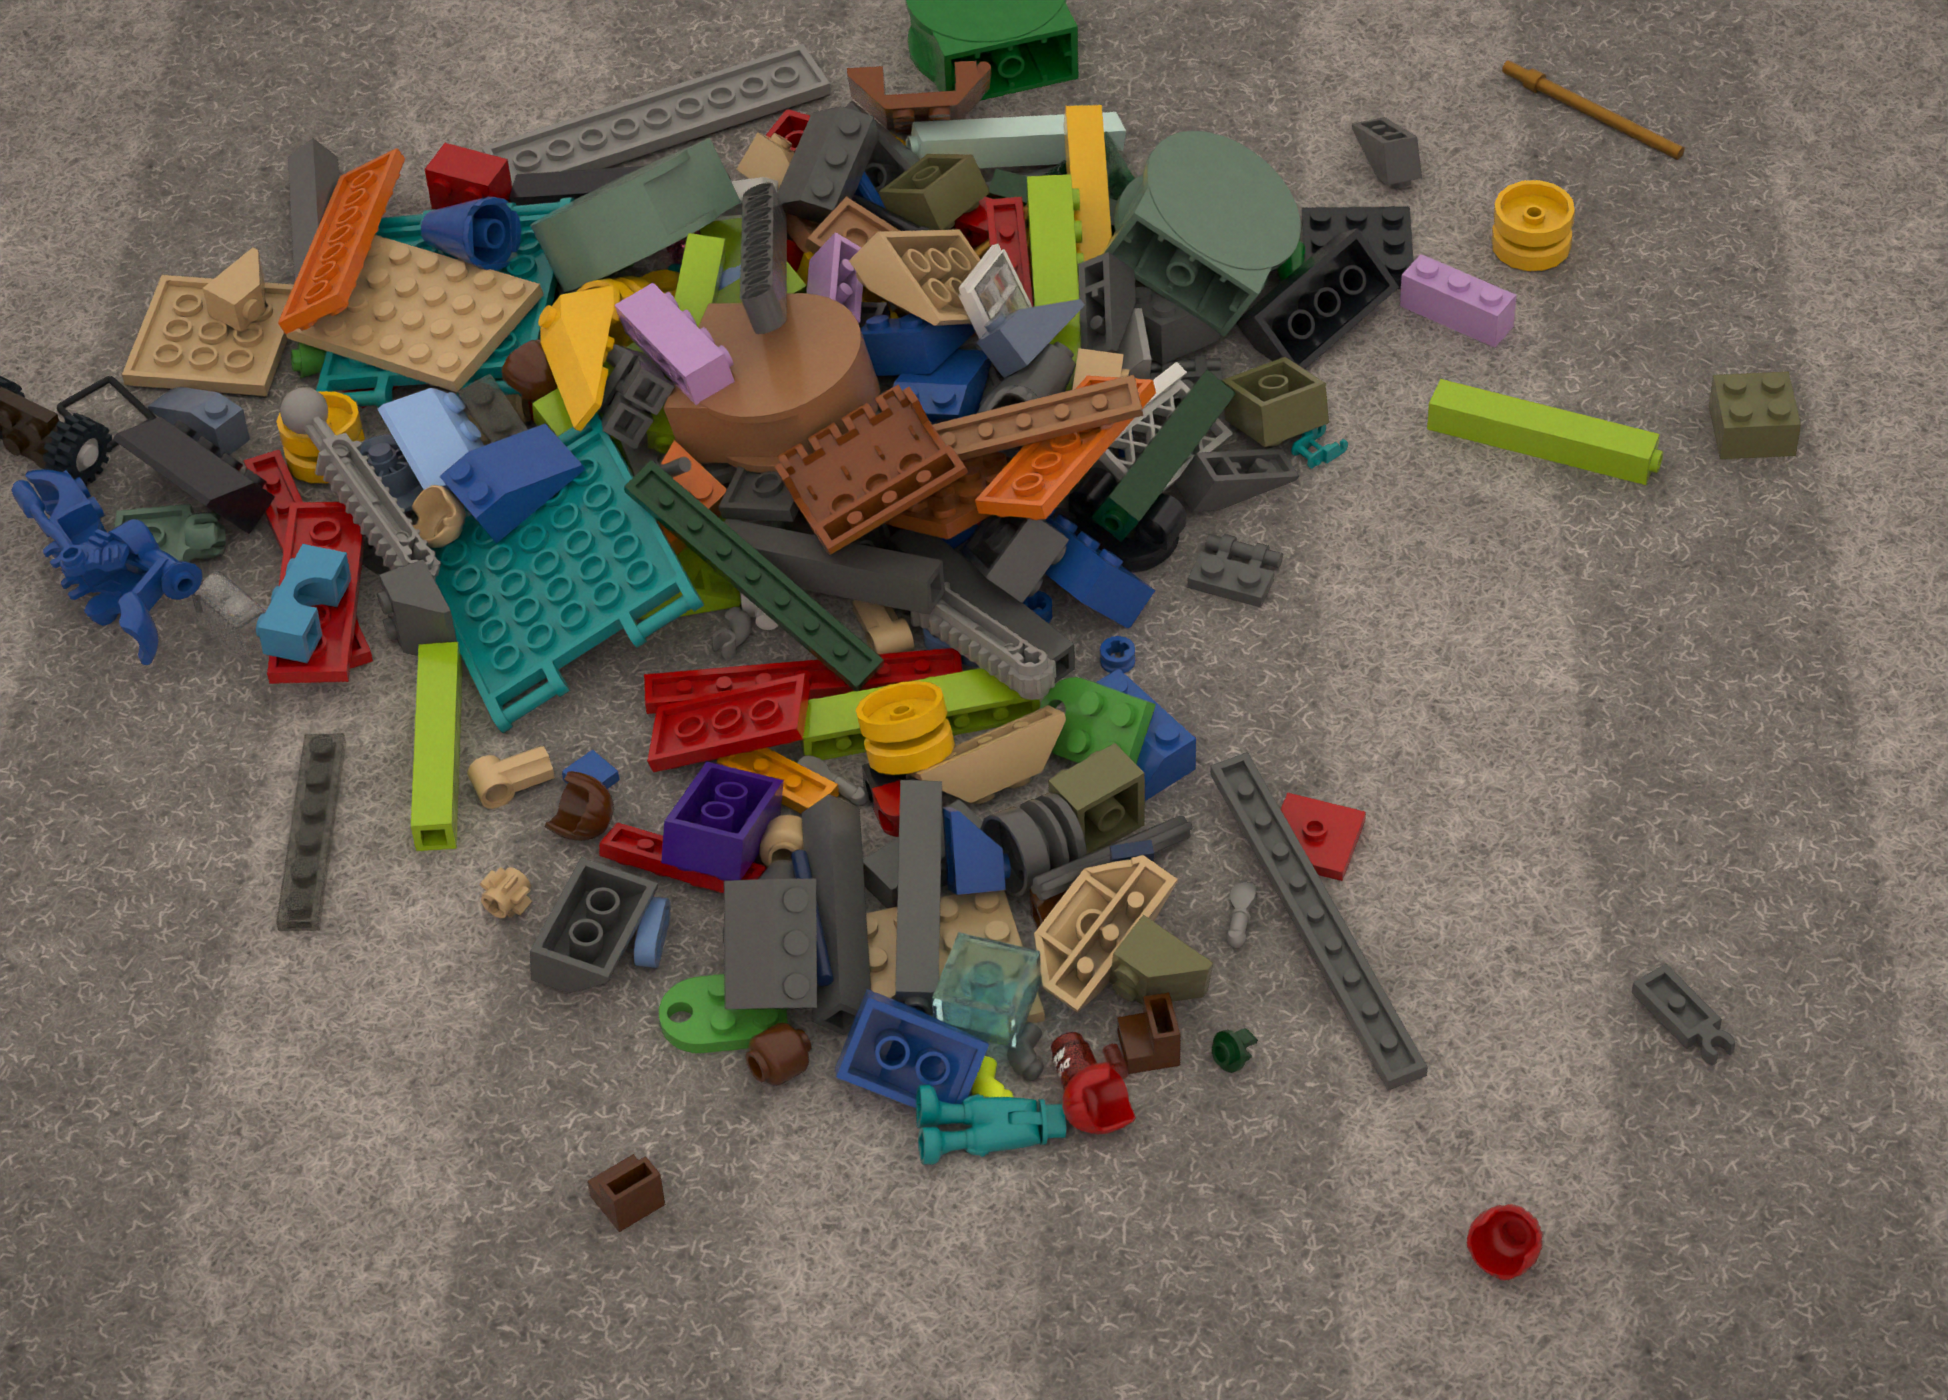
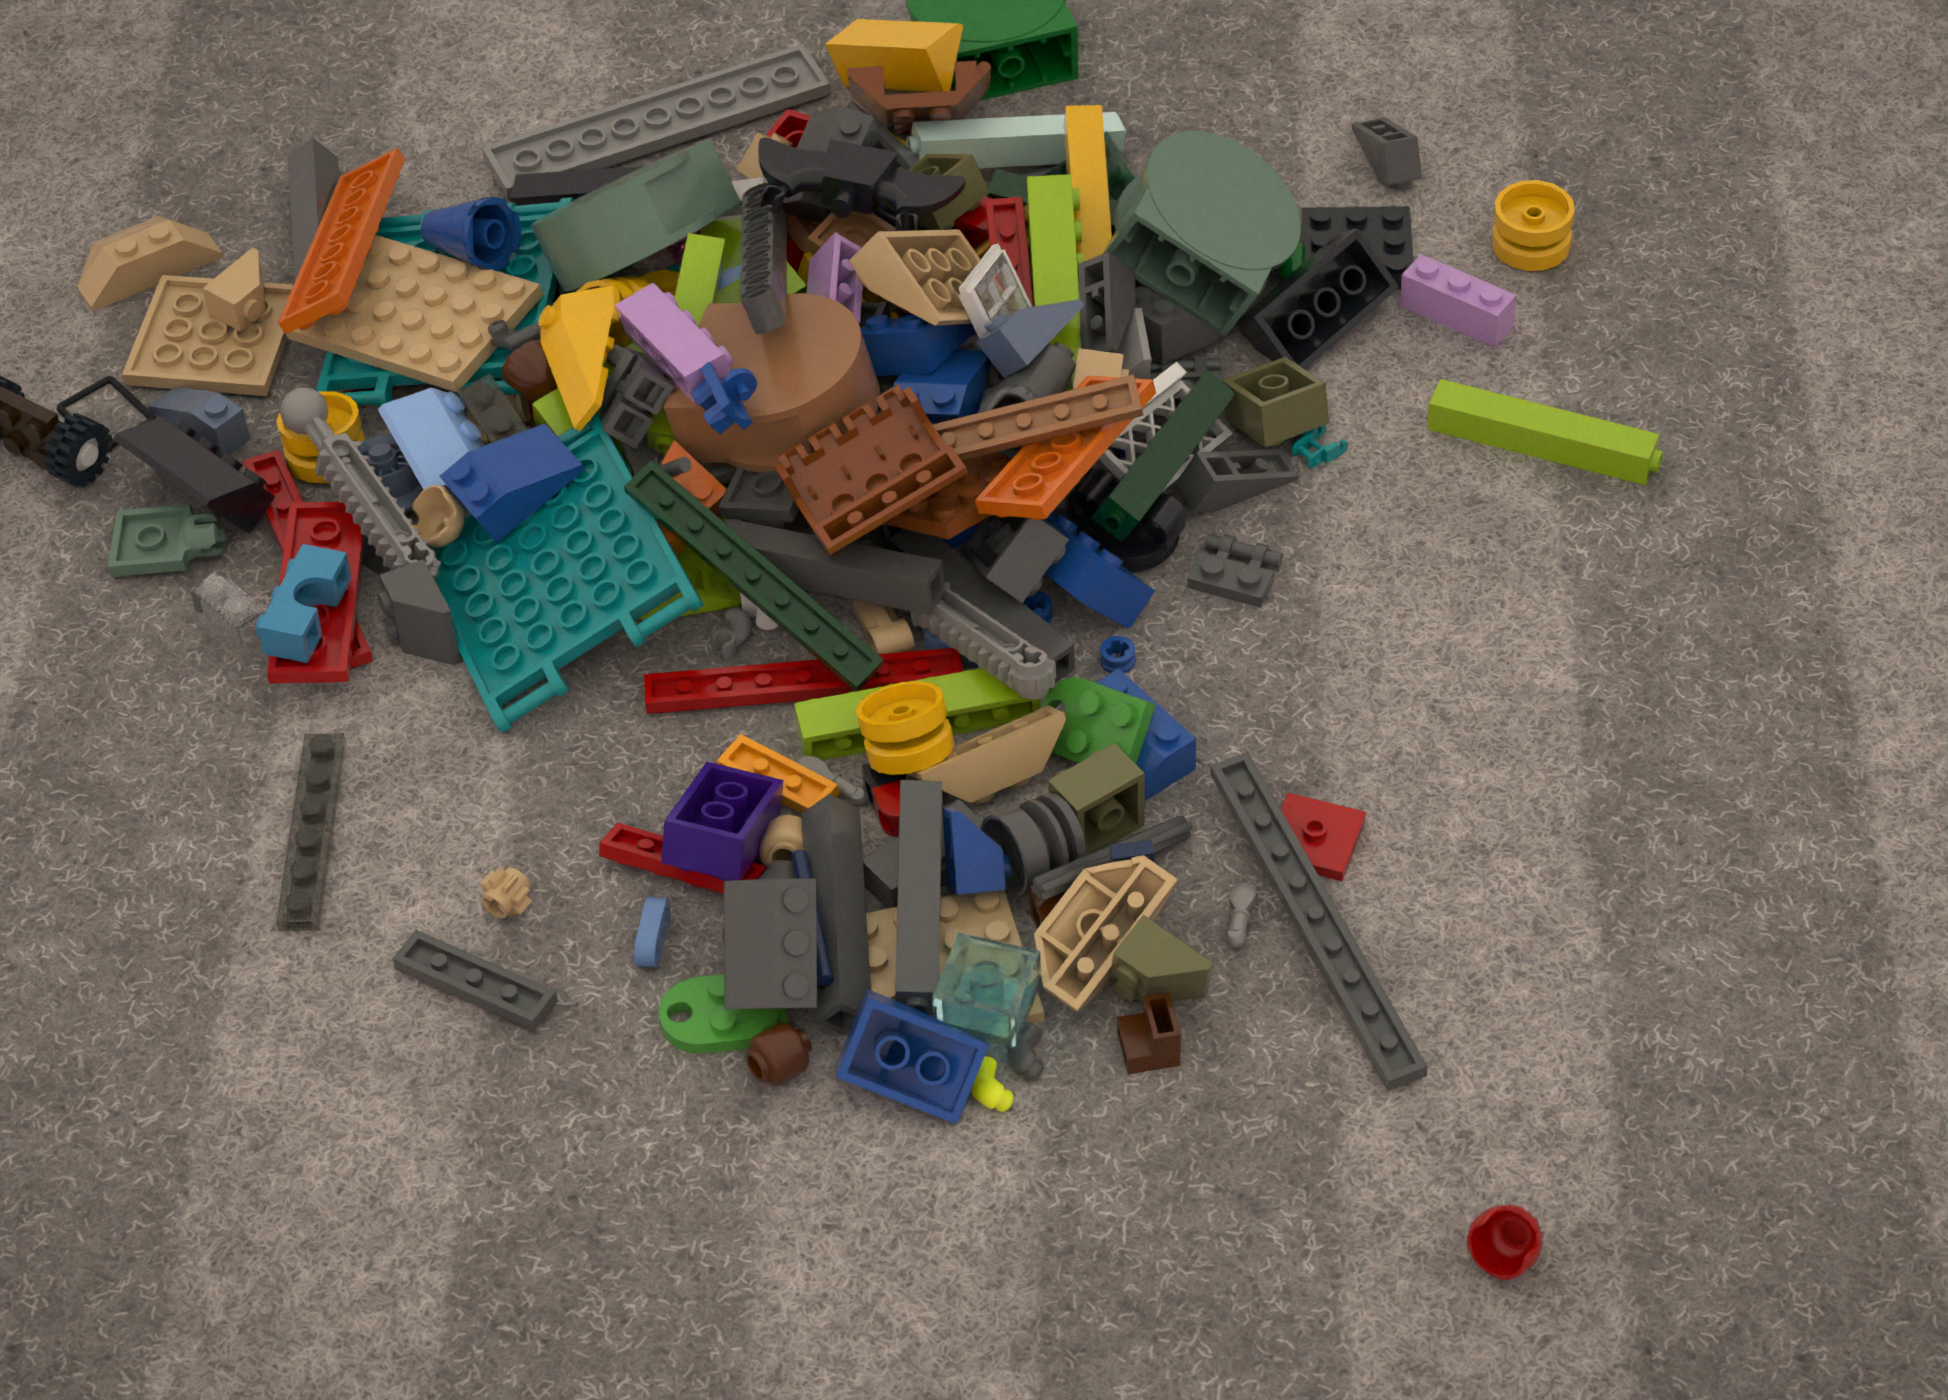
blue piece [11,469,203,665] -> none
bright green cone [291,342,327,378] -> none
lime brick [411,642,463,851] -> none
red brick [425,143,512,209] -> none
tan piece [467,746,555,809] -> none
dark grey slope [530,857,658,993] -> none
reddish brown hair [545,771,614,841] -> none
blue tile [562,750,620,789] -> none
reddish brown piece [587,1154,665,1232] -> none
red plate [647,673,811,773] -> none
teal piece [916,1085,1066,1165] -> none
clear red piece [1051,1032,1129,1090] -> none
red hair [1062,1062,1136,1134] -> none
dark green plate [1212,1028,1258,1073] -> none
pearl gold bar [1502,60,1685,160] -> none
dark grey plate [1632,963,1736,1066] -> none
olive brick [1709,371,1801,459] -> none
none -> tan wedge [77,216,224,311]
none -> dark grey plate [392,930,558,1032]
none -> dark grey arm [488,320,541,351]
none -> blue hips [691,362,757,435]
none -> black torso [758,137,965,231]
none -> yellow slope [825,19,963,93]

